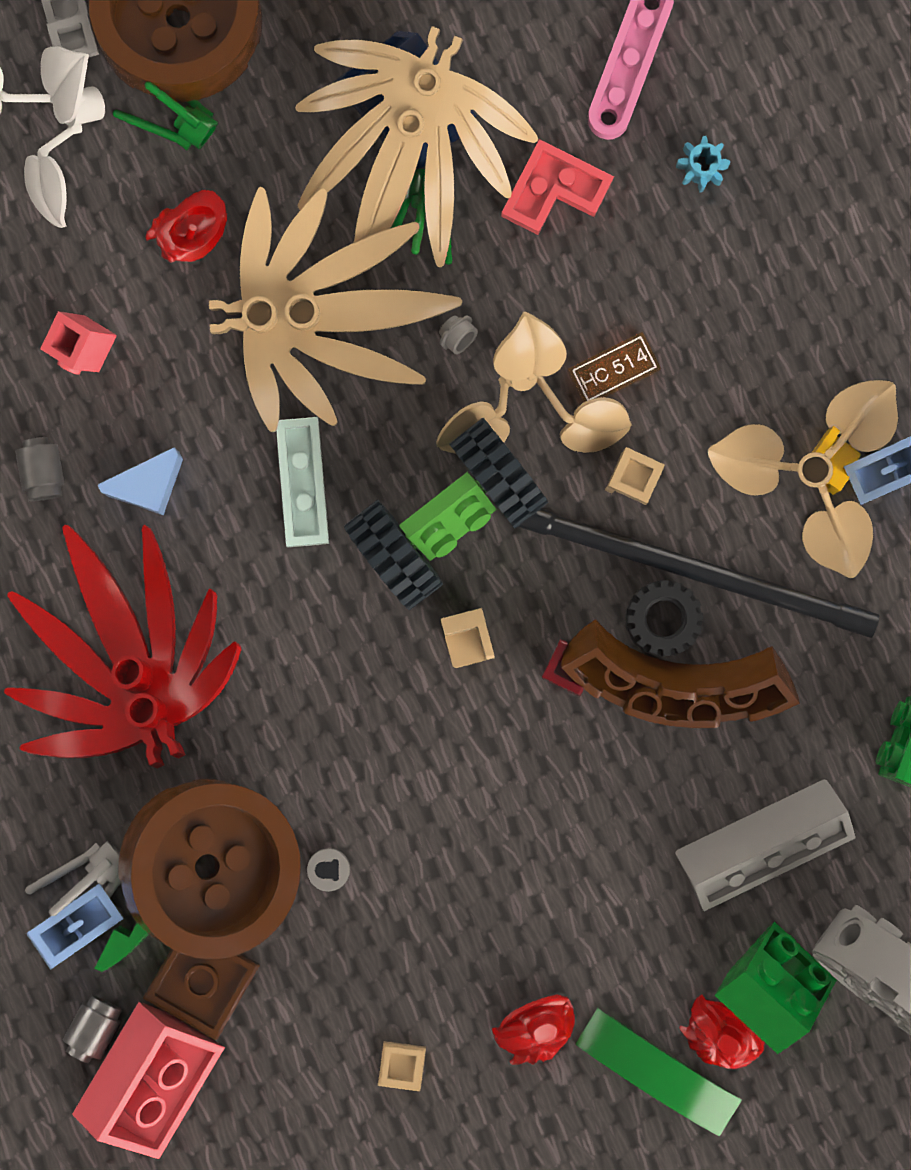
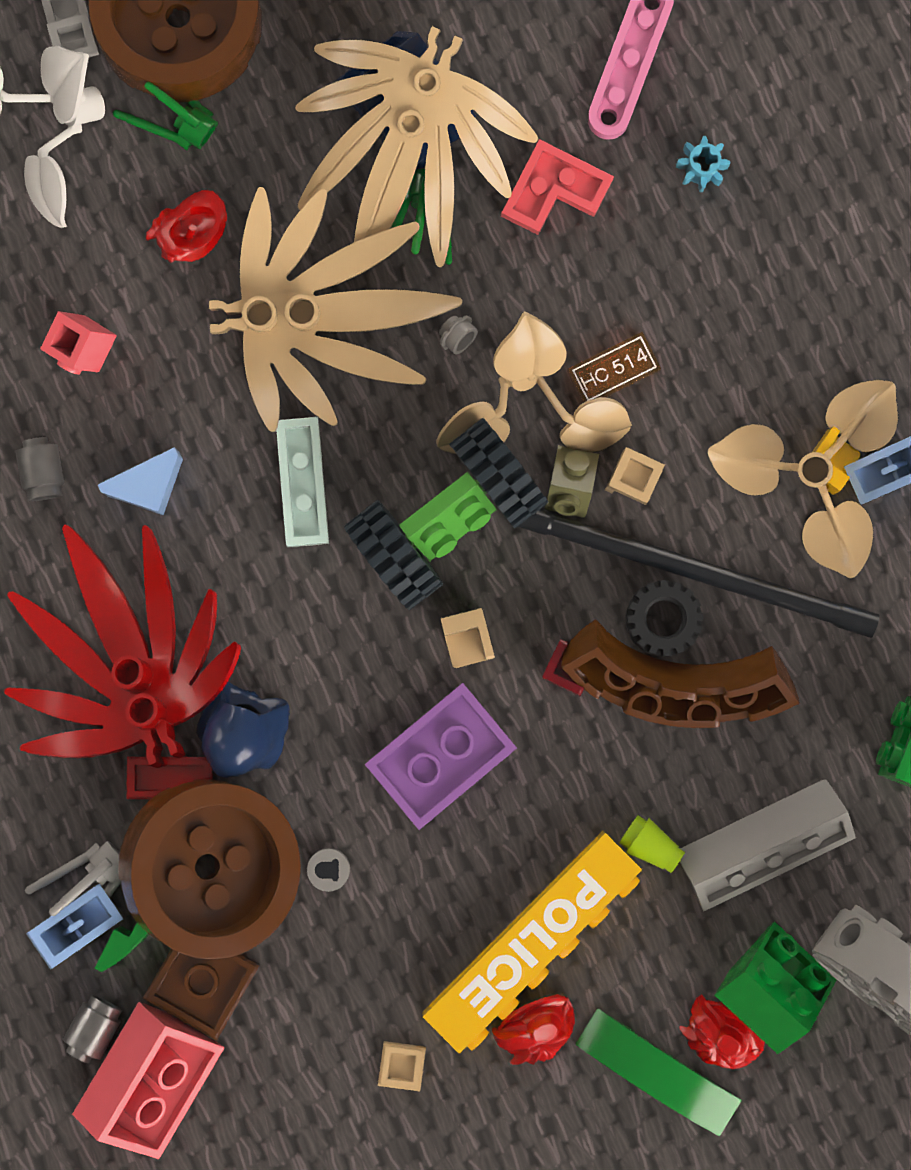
none -> red tile [126,756,213,799]
none -> dark blue piece [196,682,290,778]
none -> medium lavender plate [365,683,517,830]
none -> yellow brick [423,831,642,1054]
none -> olive bracket [545,445,599,517]
none -> lime cone [619,815,685,873]

